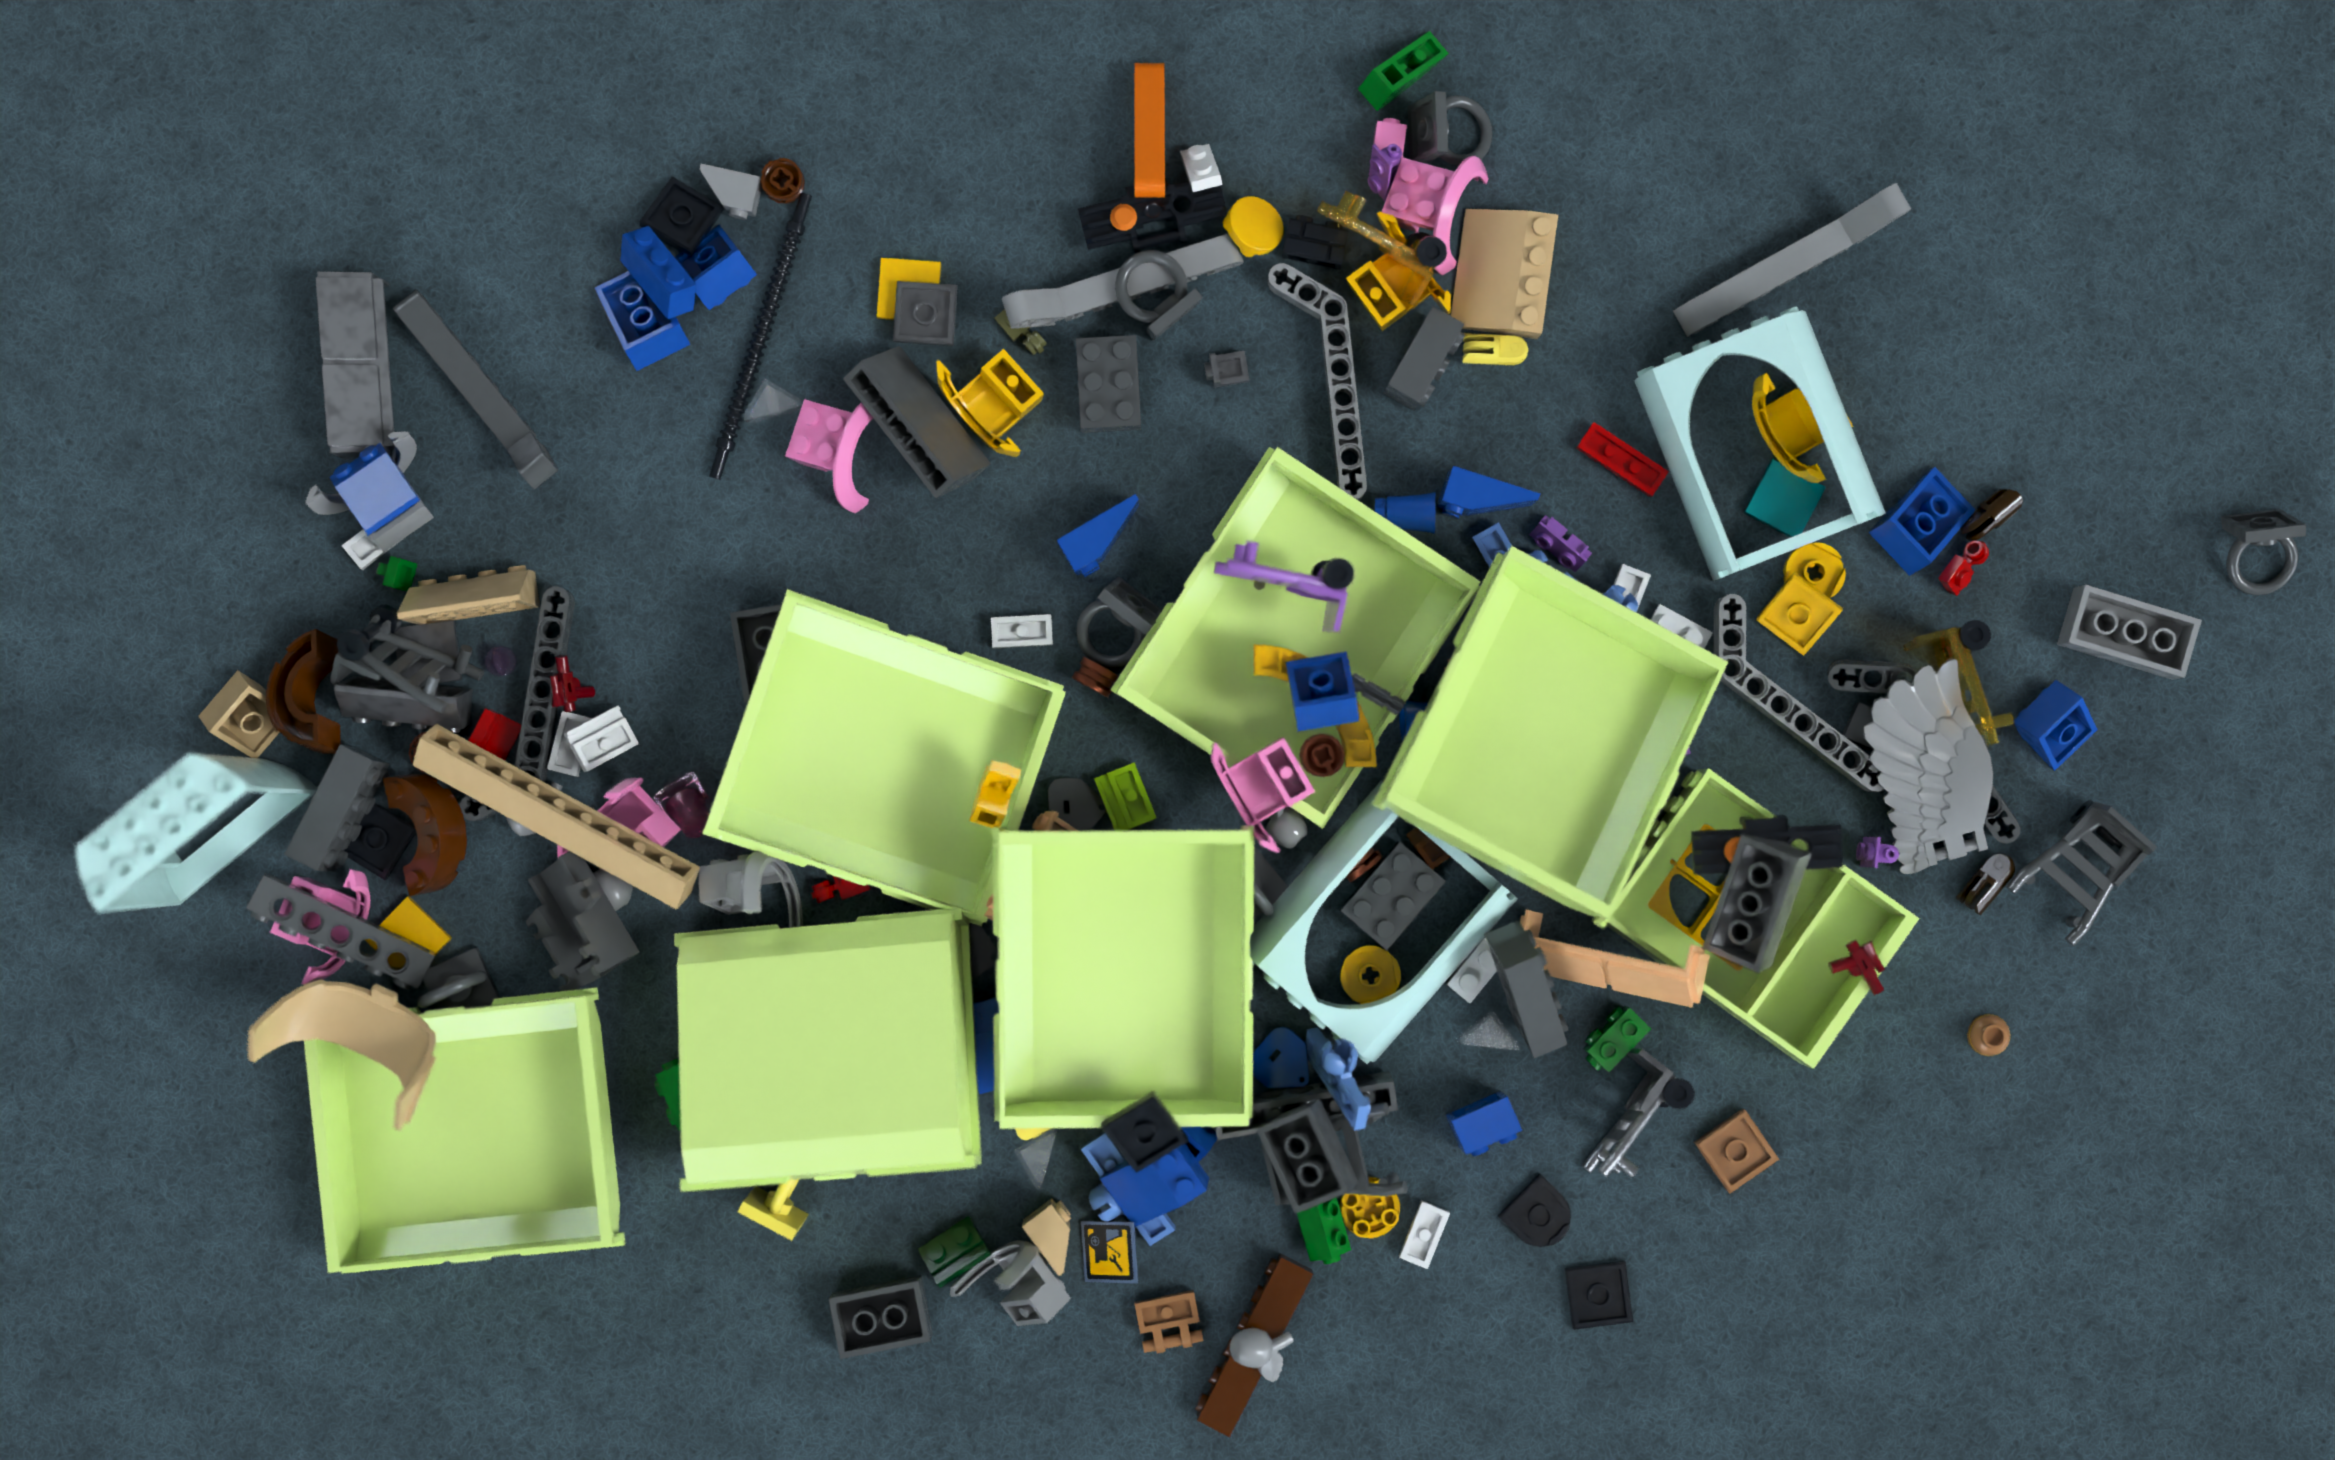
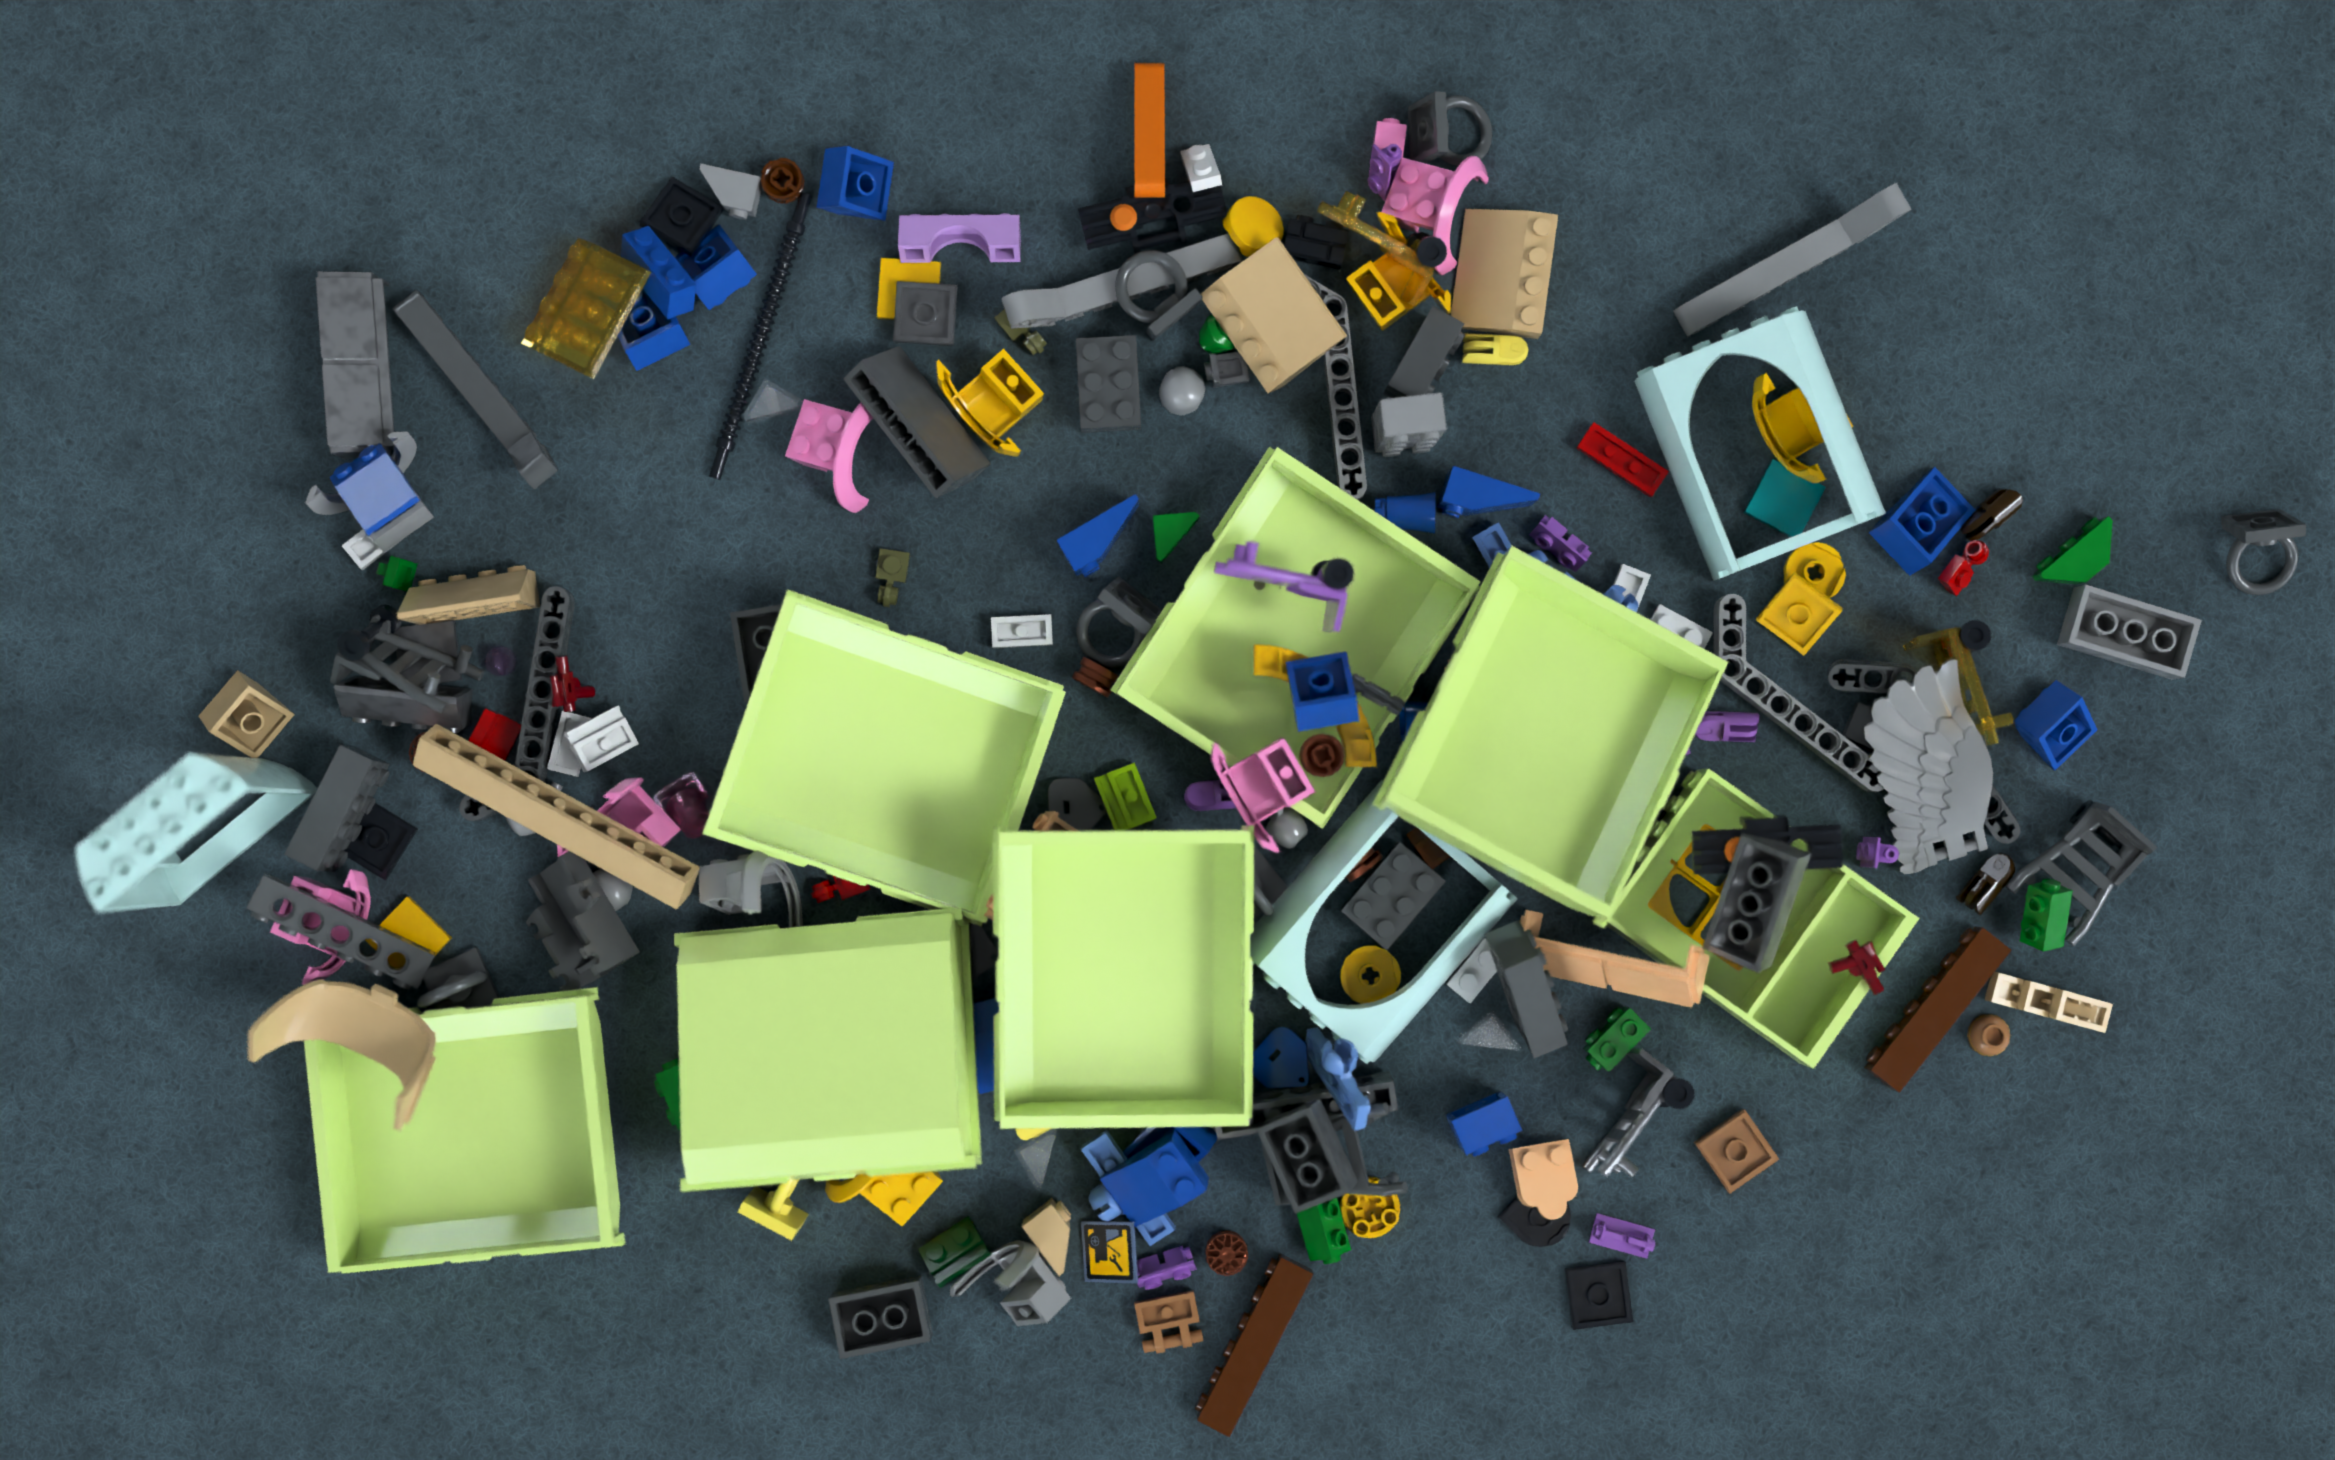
reddish brown brick [266,629,341,754] -> none
reddish brown brick [383,773,467,897] -> none
yellow brick [969,760,1022,828] -> none
black tile [1101,1091,1188,1173] -> none
light grey piece [1230,1328,1294,1382] -> none
green slope [1358,31,1449,111] -> none
white plate [1399,1200,1450,1269] -> none
none -> clear yellow slope [521,238,651,379]
none -> blue slope [817,146,894,221]
none -> yellow piece [825,1171,943,1227]
none -> olive plate [875,549,910,608]
none -> lavender arch [898,213,1021,263]
none -> medium lavender hinge [1137,1245,1197,1290]
none -> green slope [1153,512,1200,564]
none -> light grey hair [1159,366,1206,416]
none -> medium lavender arm [1184,780,1236,811]
none -> green cone [1199,314,1235,354]
none -> tan slope [1201,237,1347,393]
none -> copper wheel [1205,1230,1248,1276]
none -> light grey brick [1371,393,1447,457]
none -> light nougat plate [1509,1139,1578,1220]
none -> medium lavender hinge [1589,1213,1655,1259]
none -> medium lavender arm [1695,711,1759,742]
none -> reddish brown brick [1864,926,2011,1093]
none -> tan slope [1985,972,2113,1033]
none -> green brick [2019,879,2073,952]
none -> green slope [2032,516,2113,585]

